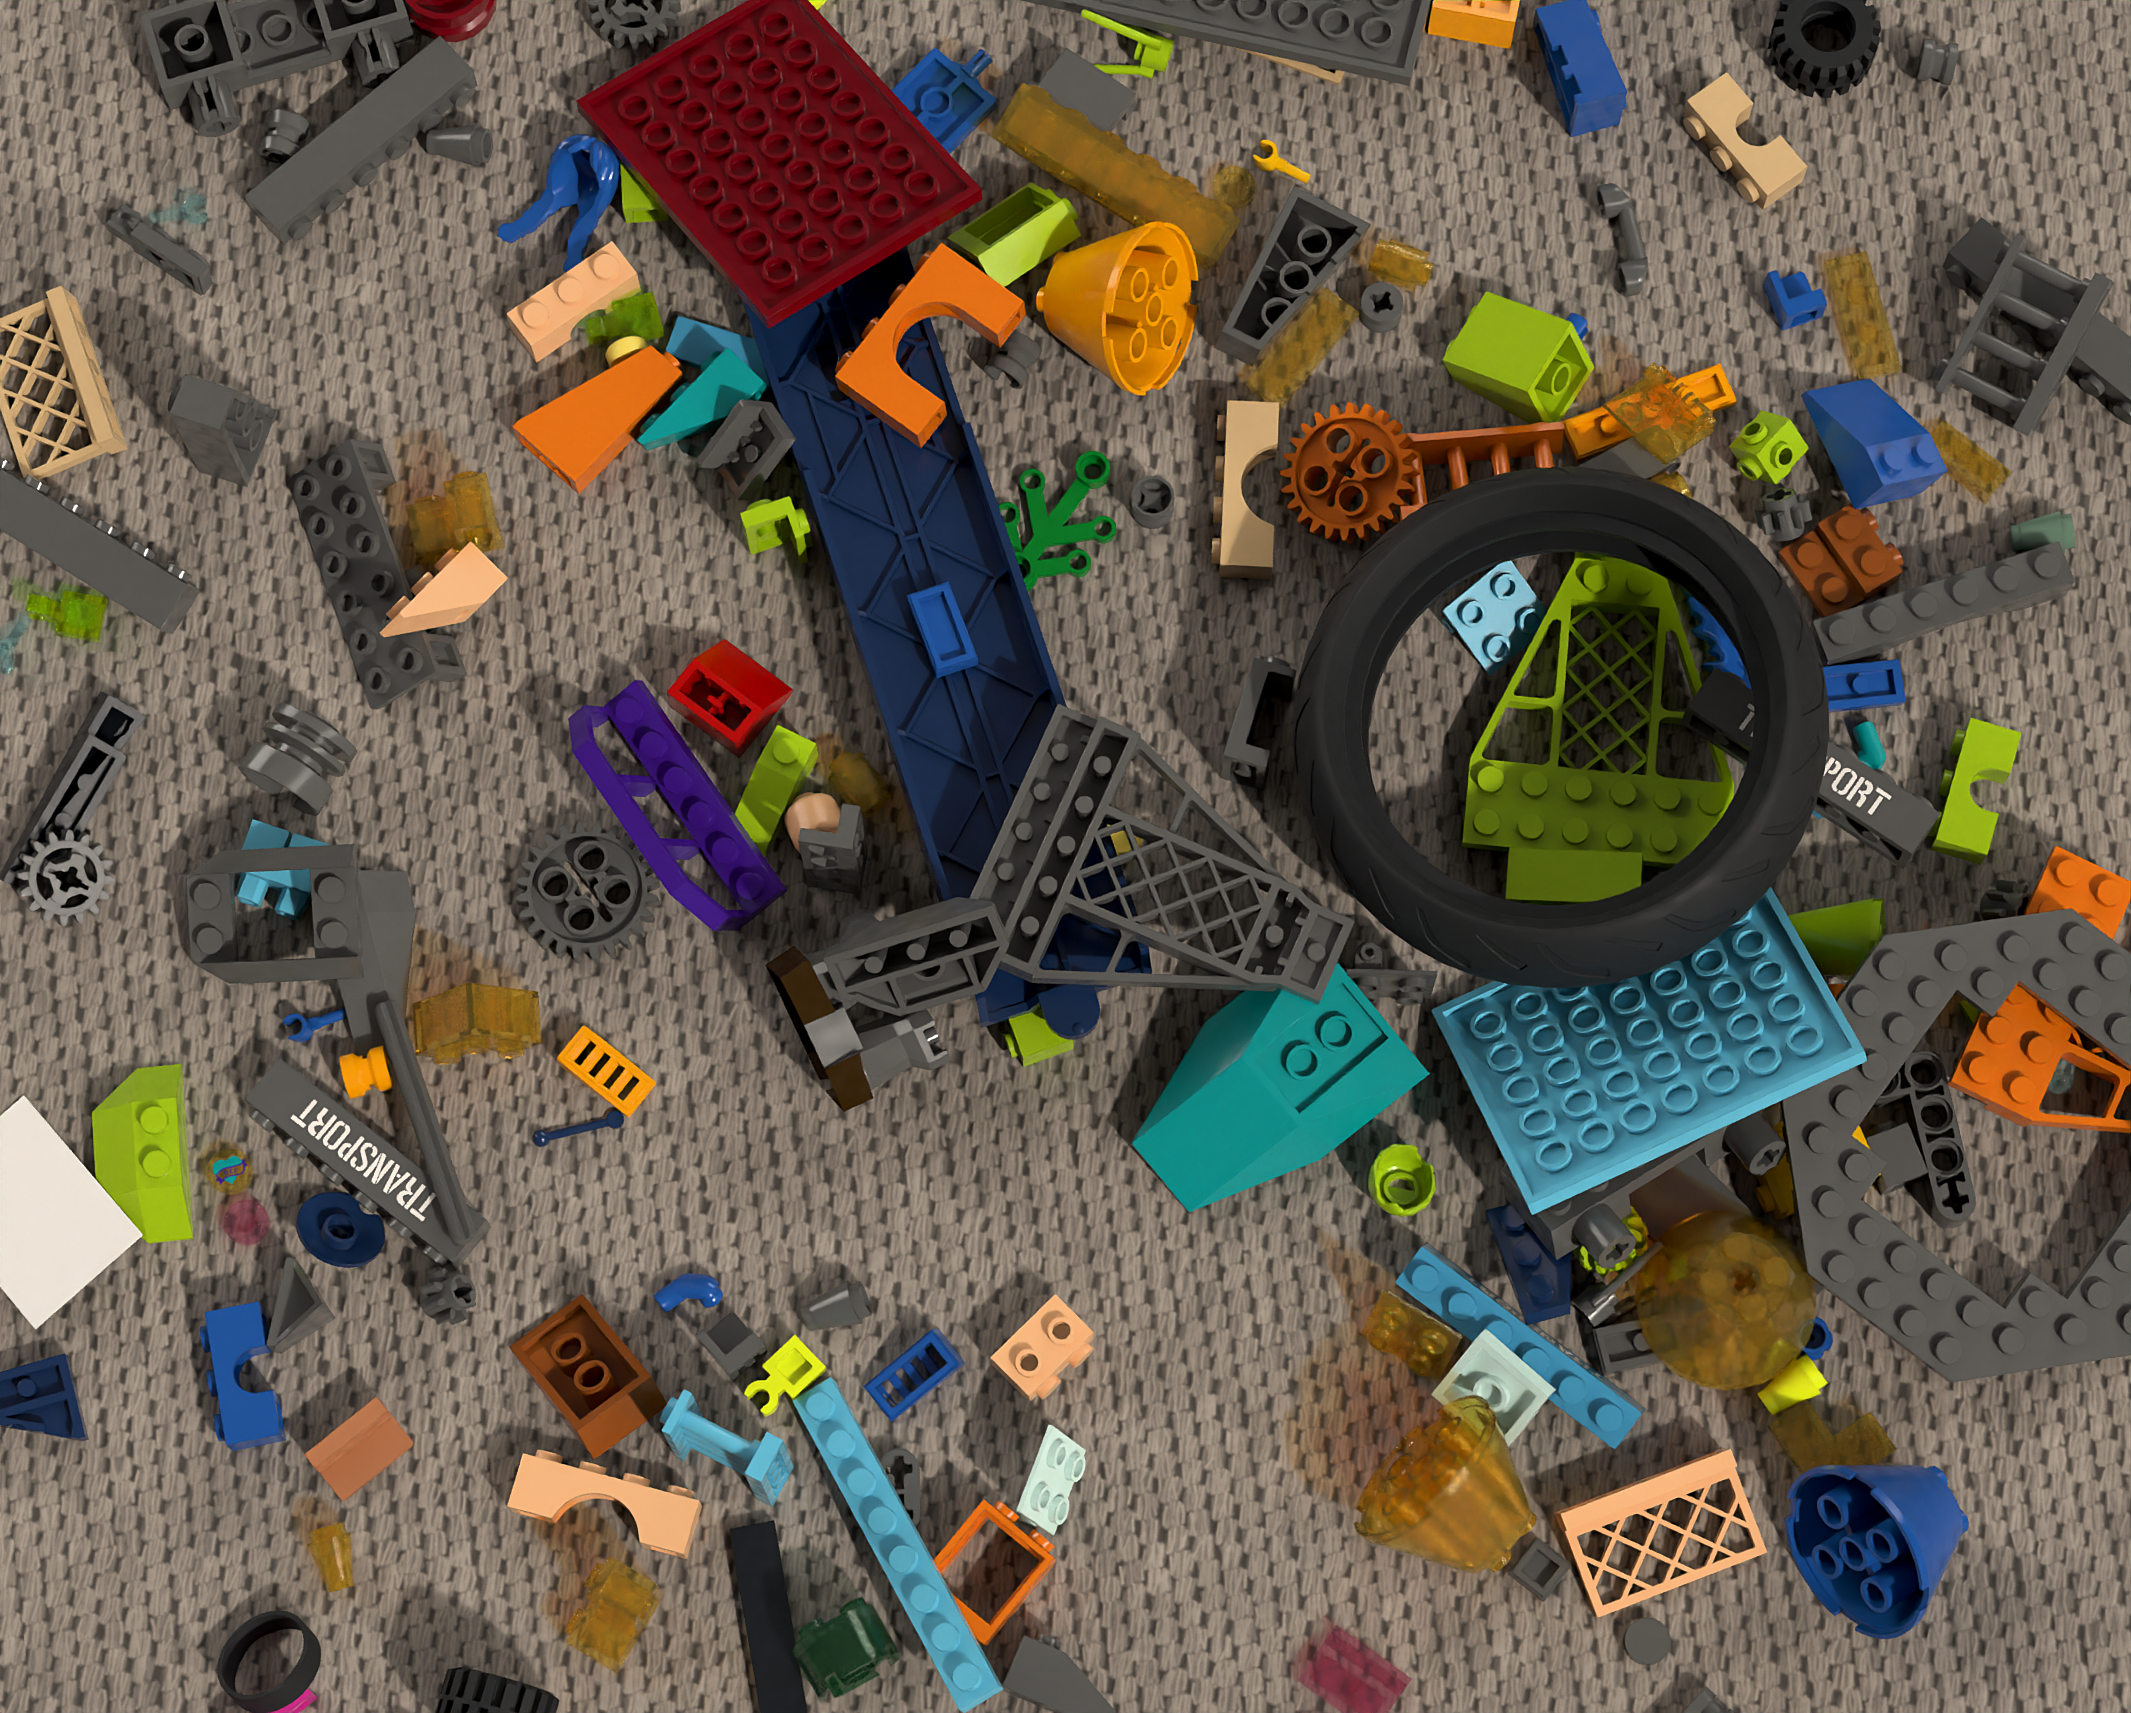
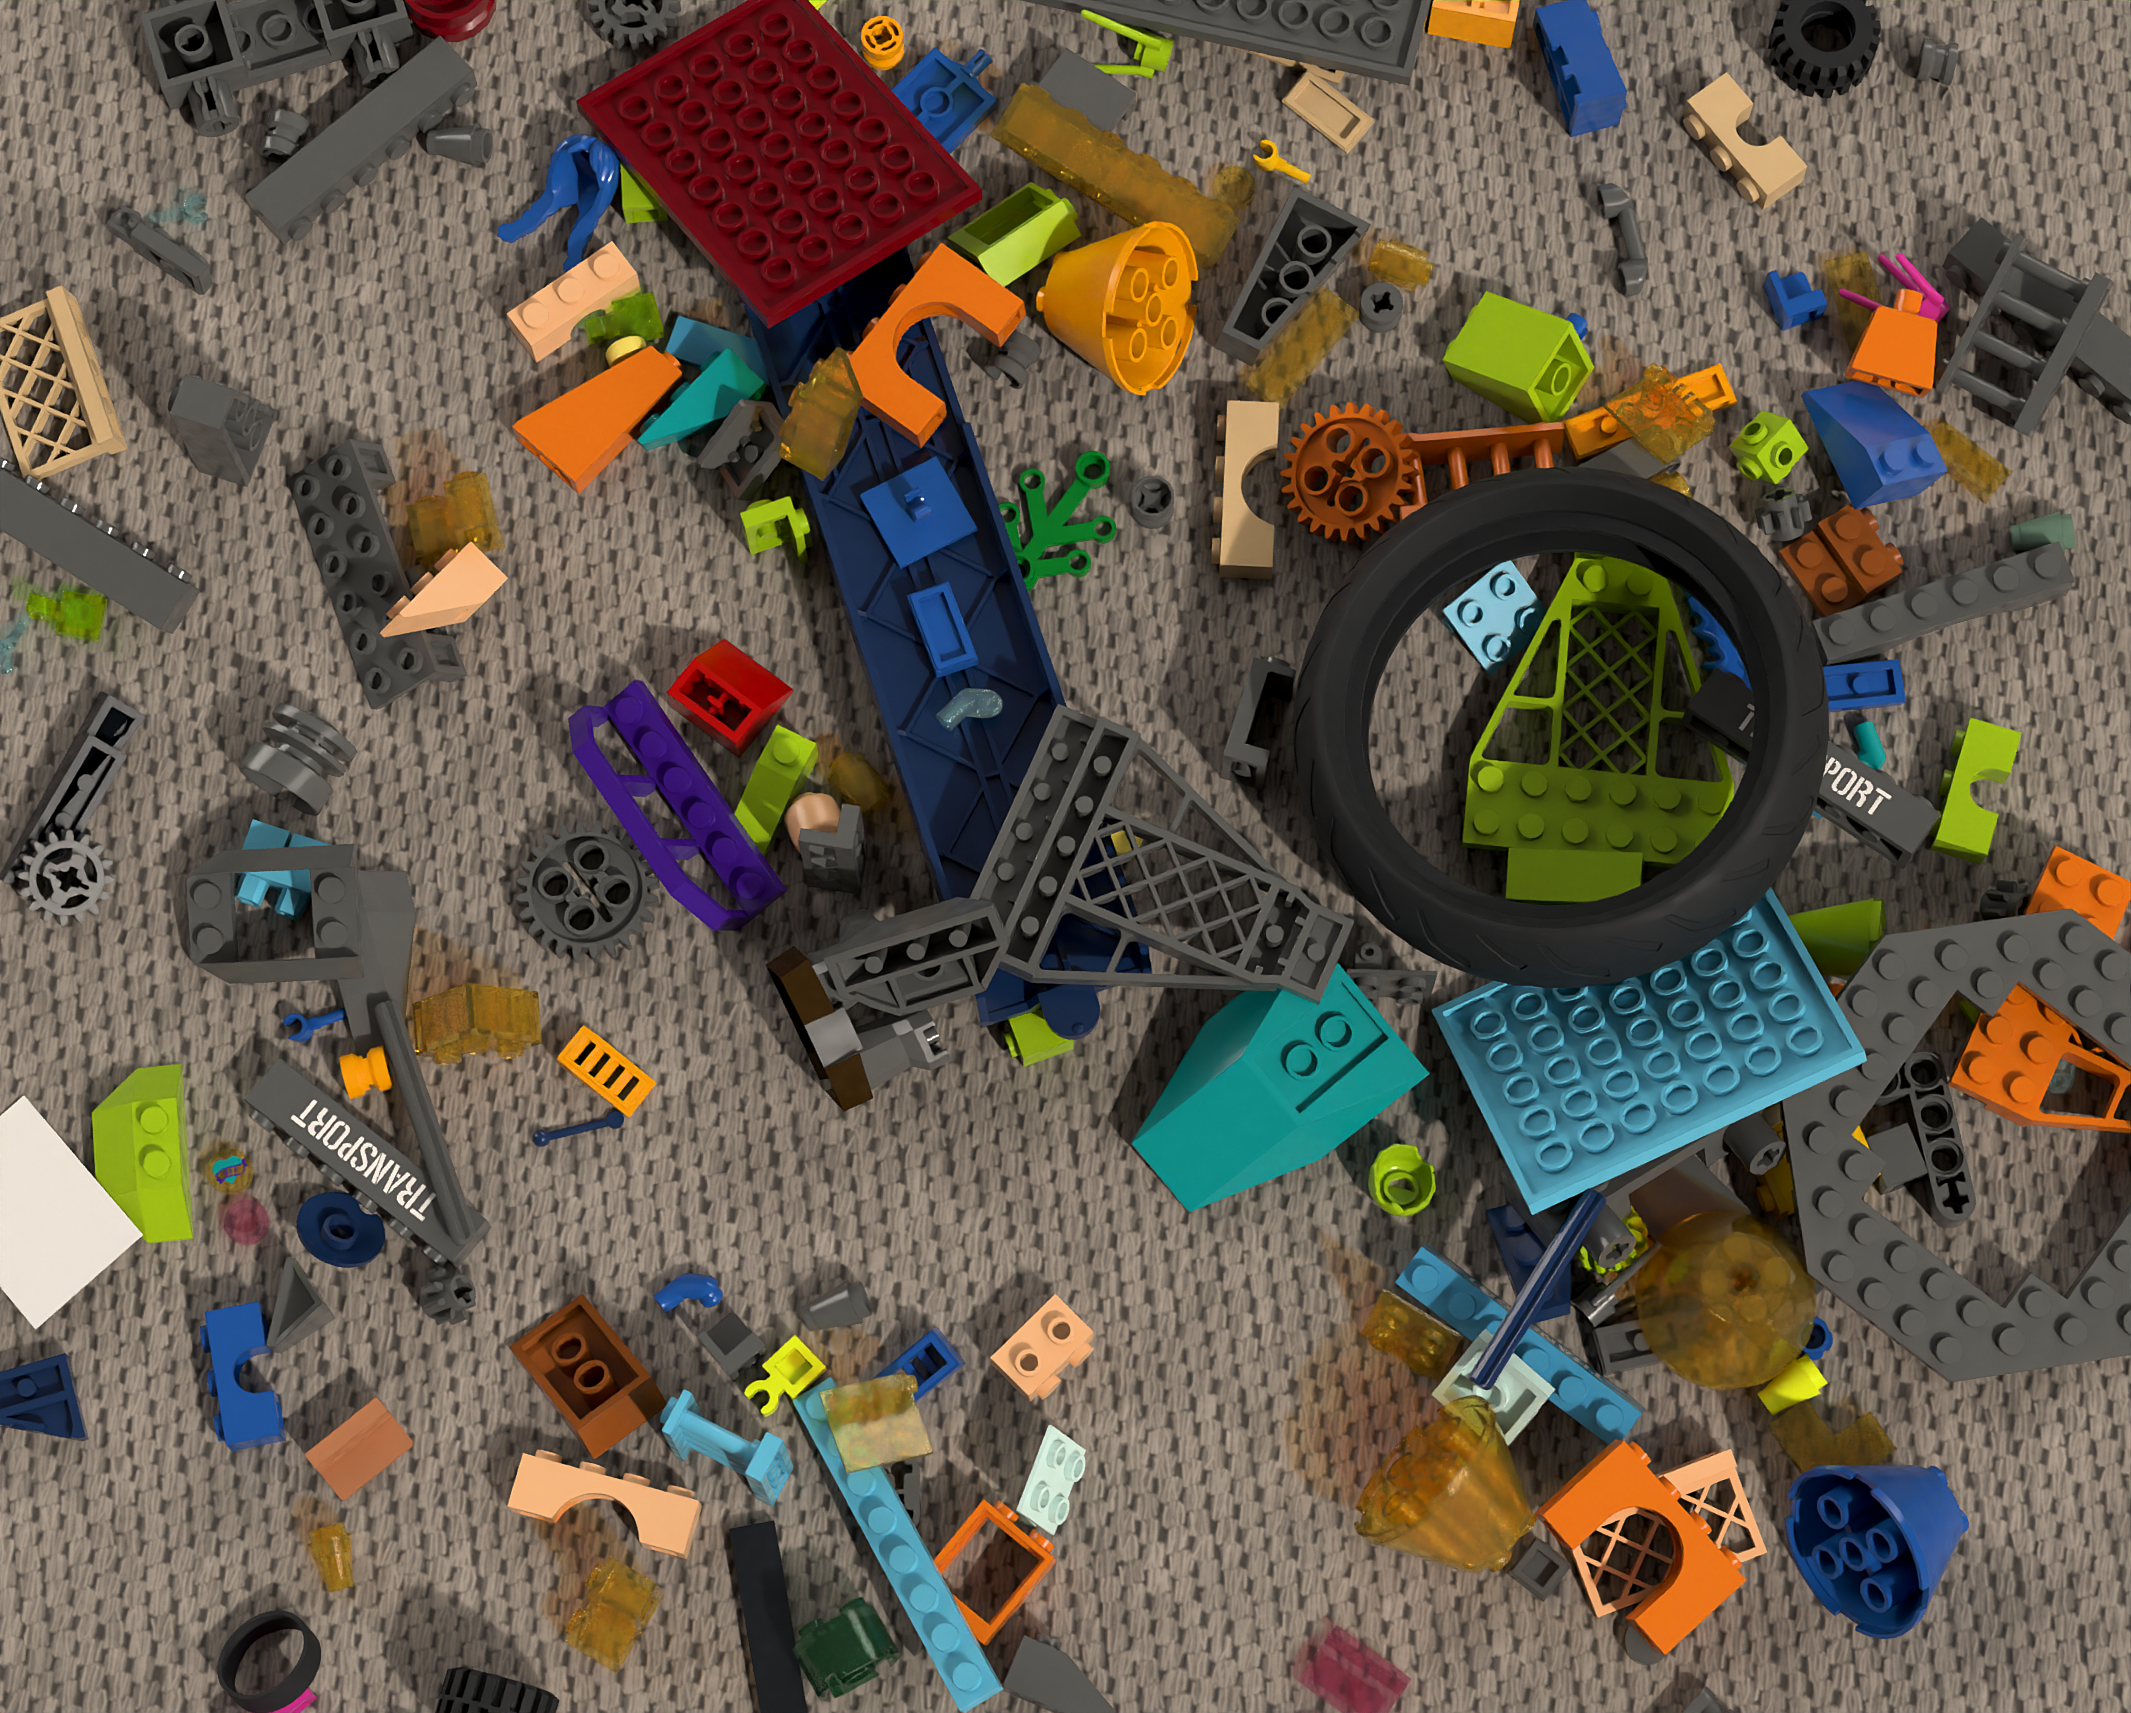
none -> clear yellow slope [778,347,863,481]
none -> clear yellow hinge [819,1372,933,1474]
none -> blue piece [859,456,977,569]
none -> light orange wheel [861,16,904,70]
none -> clear light blue arm [936,688,1003,731]
none -> tan tile [1281,68,1375,154]
none -> dark blue axle [1469,1188,1606,1390]
none -> orange arch [1534,1439,1746,1655]
none -> dark pink plant [1838,253,1951,324]
none -> orange torso [1844,289,1937,398]

